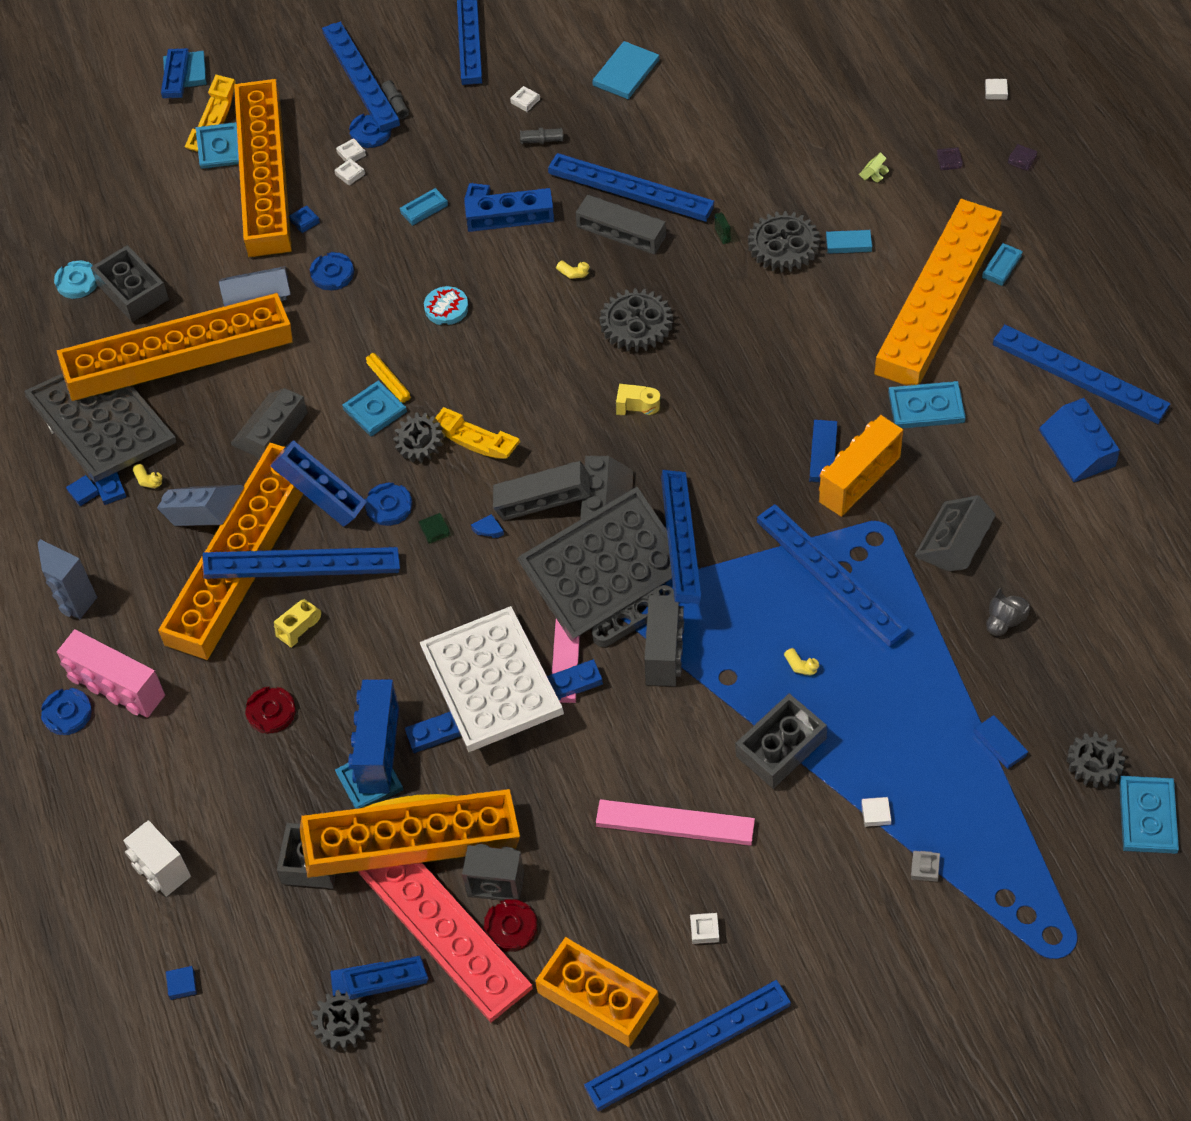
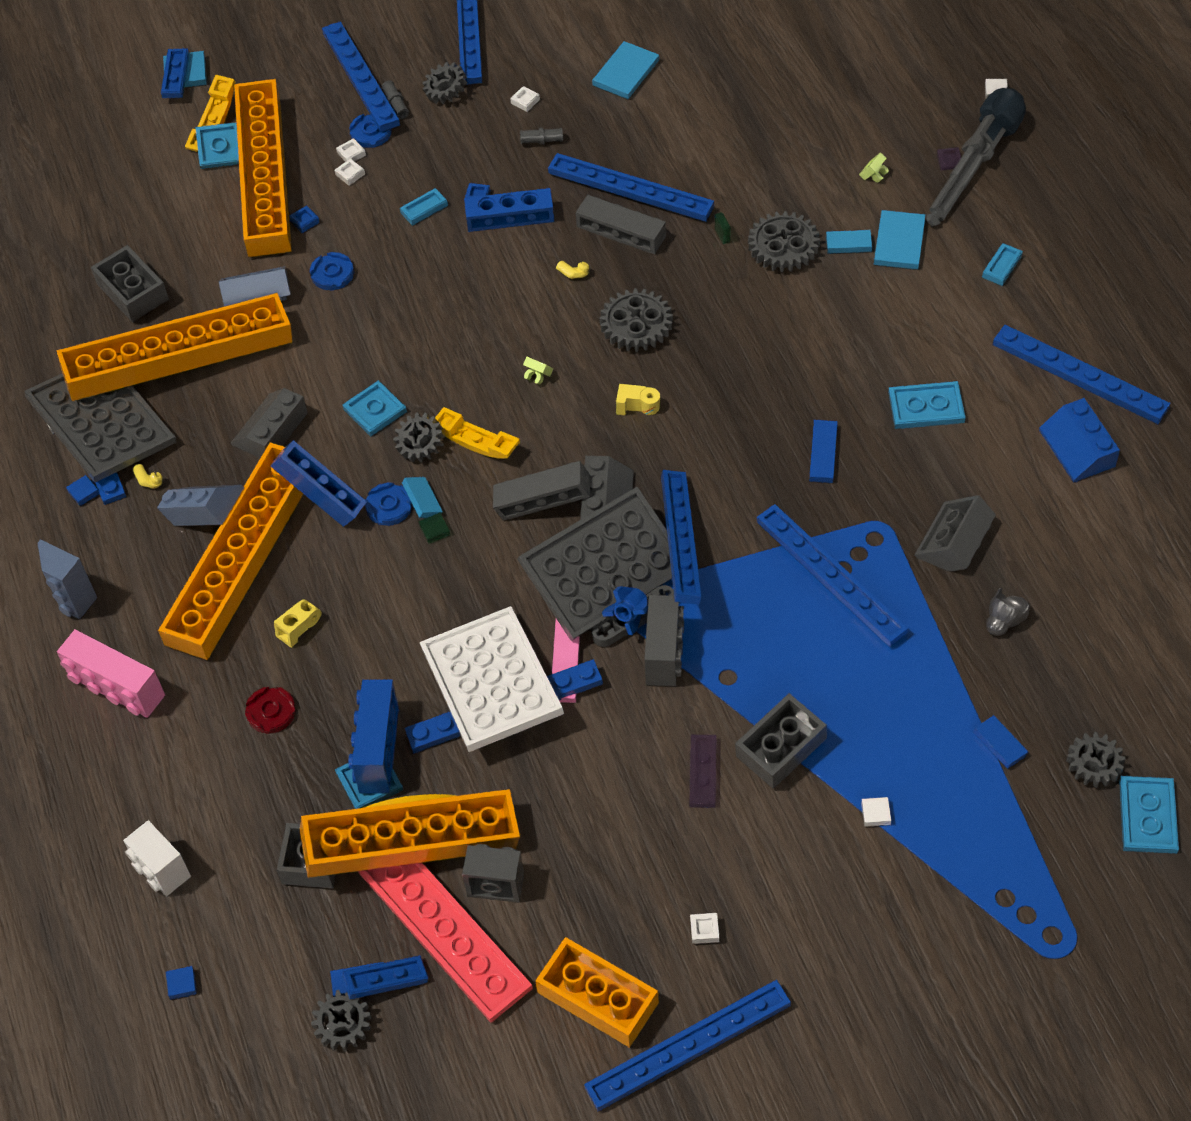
blue tile [41,688,92,735] -> none
medium azure tile [54,260,97,299] -> none
blue plate [202,547,400,579] -> none
yellow axle [366,353,411,403] -> none
tile [424,286,468,325] -> none
blue tile [471,514,504,538] -> none
dark red tile [484,899,537,952] -> none
bright pink tile [596,800,755,846] -> none
light yellow arm [784,648,819,676] -> none
light orange brick [819,415,904,517] -> none
light orange brick [874,199,1002,386] -> none
light grey tile [911,851,940,882] -> none
clear purple tile [1008,144,1037,171] -> none
none -> dark azure tile [402,477,443,518]
none -> dark grey gear [423,62,467,104]
none -> yellowish green tile [523,357,553,385]
none -> blue brick [602,586,648,635]
none -> clear purple tile [689,734,716,808]
none -> dark azure tile [874,210,925,269]
none -> piece [926,88,1026,226]

